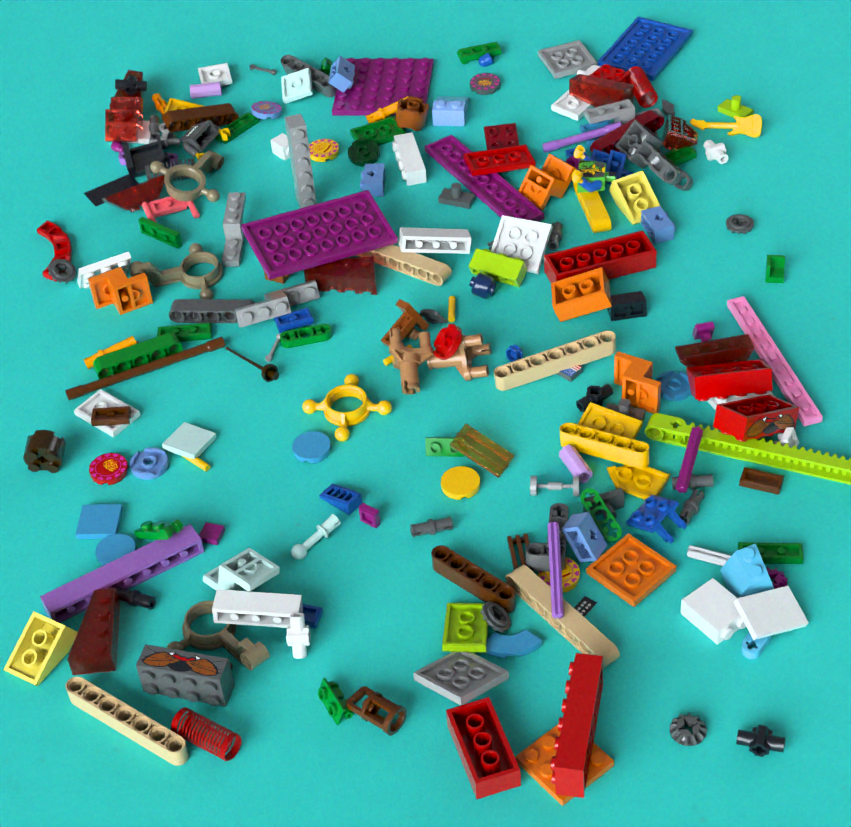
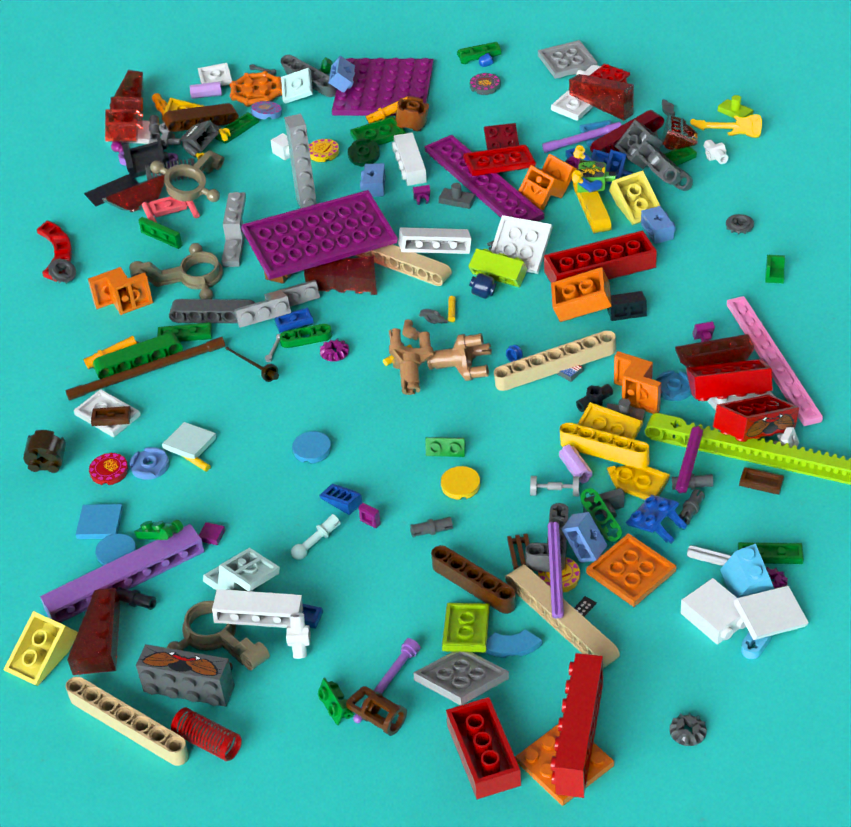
white plate [77,251,131,289] -> none
black axle [115,75,147,96] -> none
yellow piece [302,374,392,442] -> none
dark orange bracket [380,299,430,347] -> none
light blue slope [432,96,469,126] -> none
red tile [433,324,462,360] -> none
clear orange piece [450,424,515,478] -> none
dark grey gear [480,601,511,633] -> none
dark grey pin [548,222,563,251] -> none
light grey bracket [584,99,664,125] -> none
blue plate [598,17,693,81] -> none
red piece [626,66,658,108] -> none
black axle [736,725,786,757] -> none
none -> orange plate [230,71,282,107]
none -> magenta gear [320,339,349,361]
none -> medium lavender piece [353,638,421,723]
none -> magenta tile [413,185,430,205]

